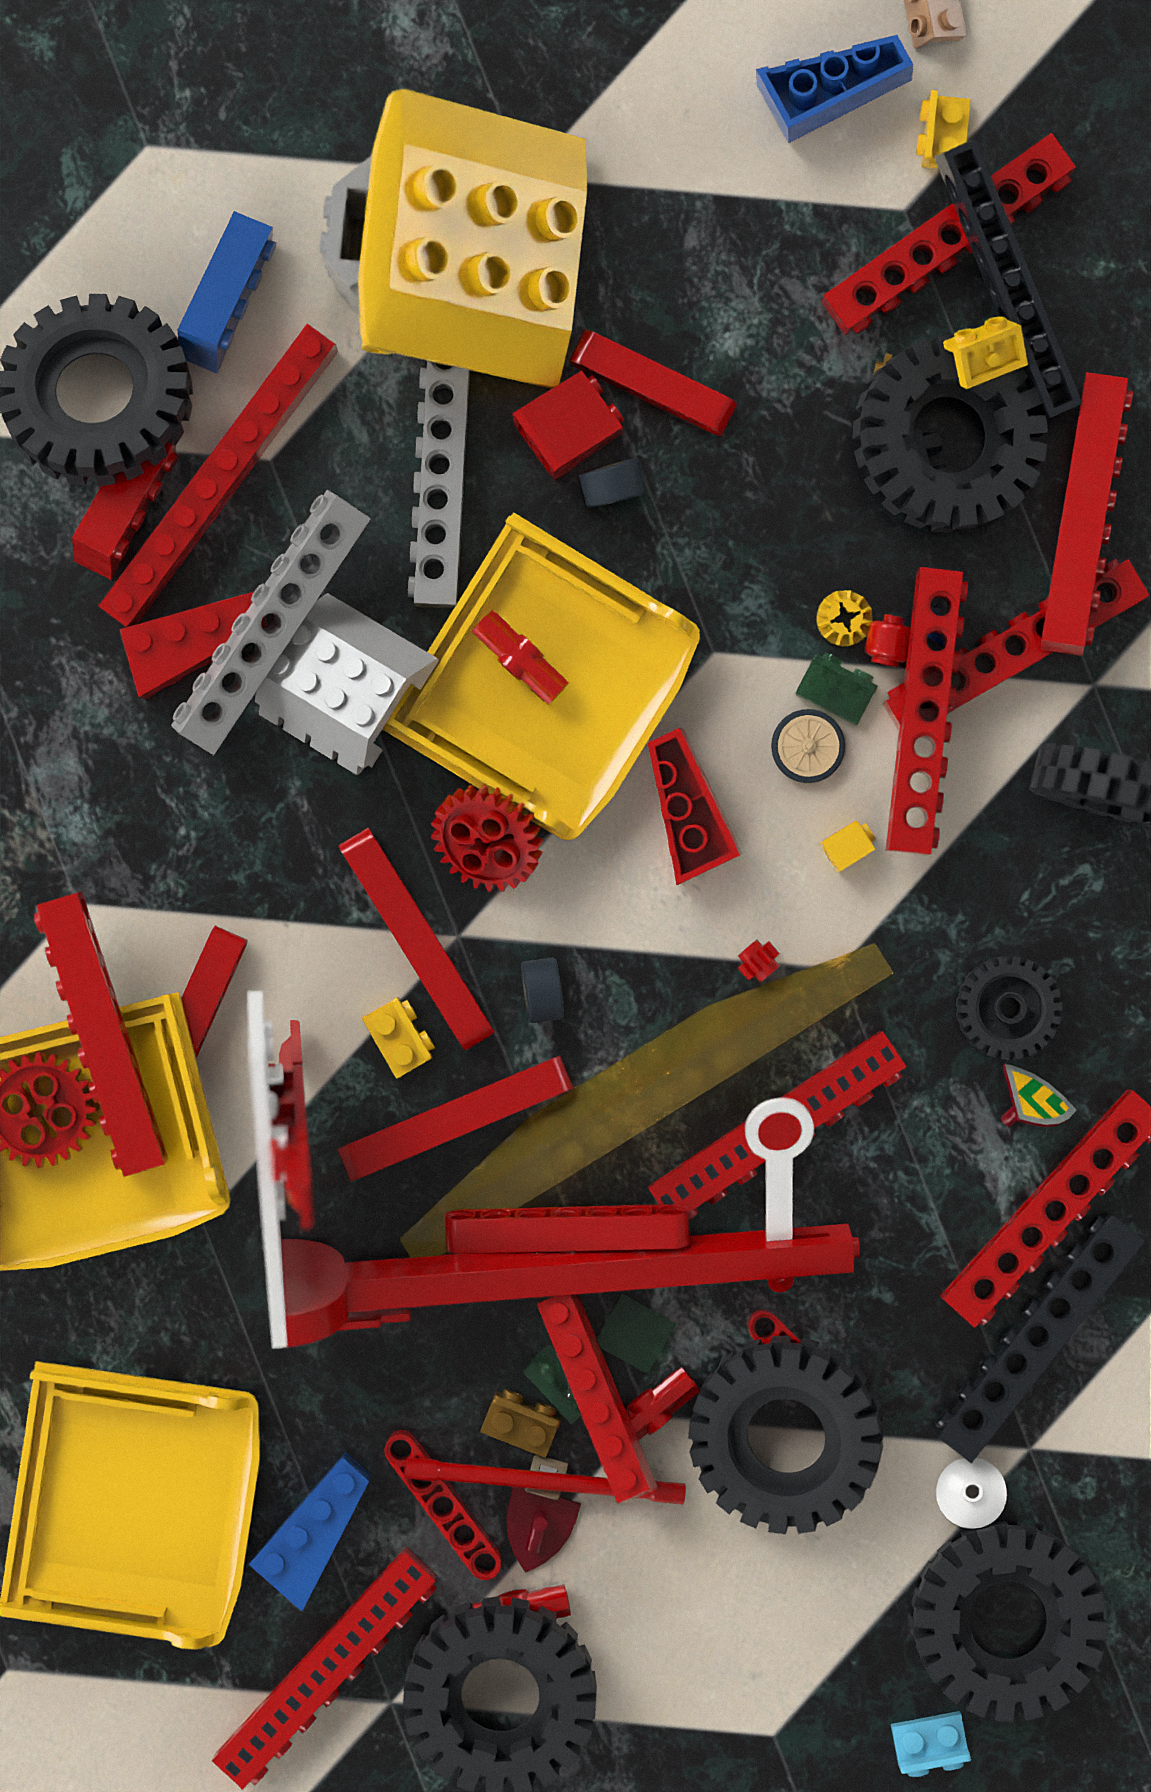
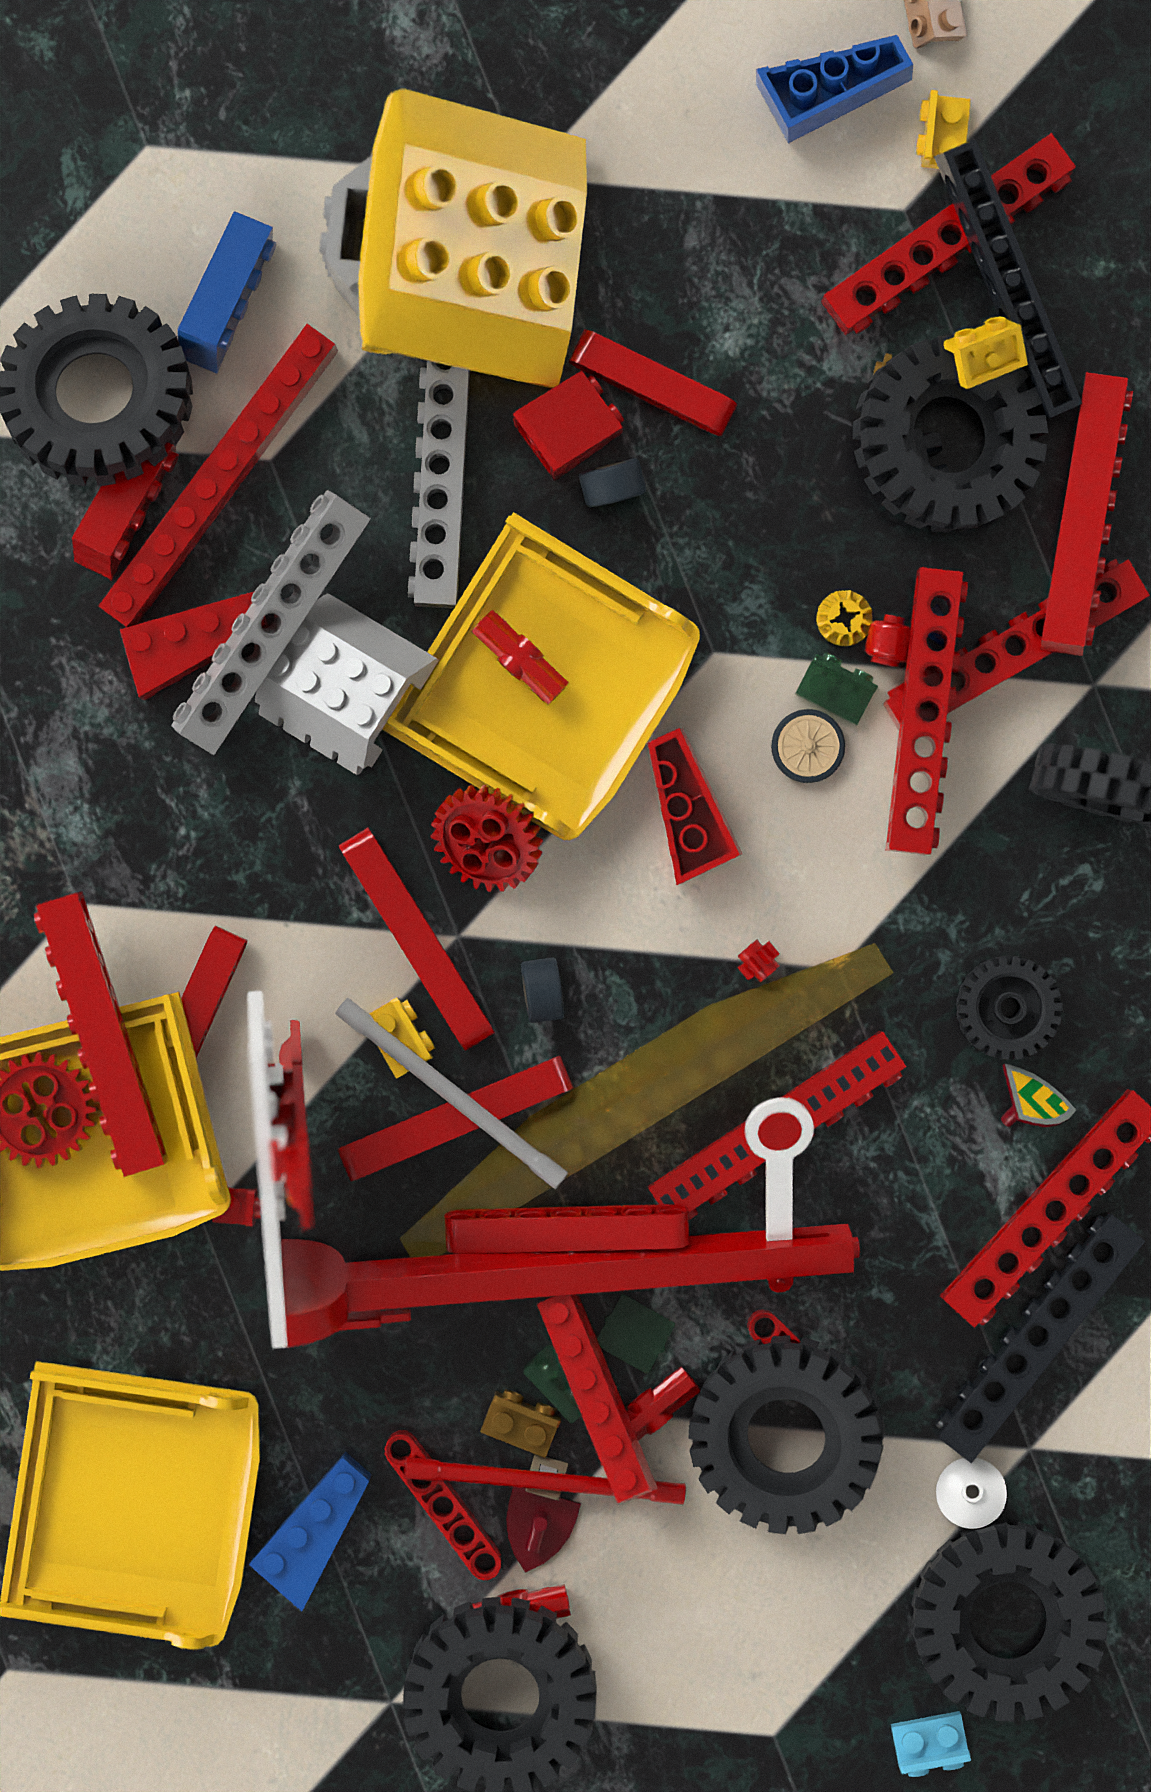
red brick [212,1546,437,1790] -> none
yellow brick [819,820,876,873] -> none
none -> red bracket [212,1187,262,1227]
none -> light grey piece [335,998,568,1189]

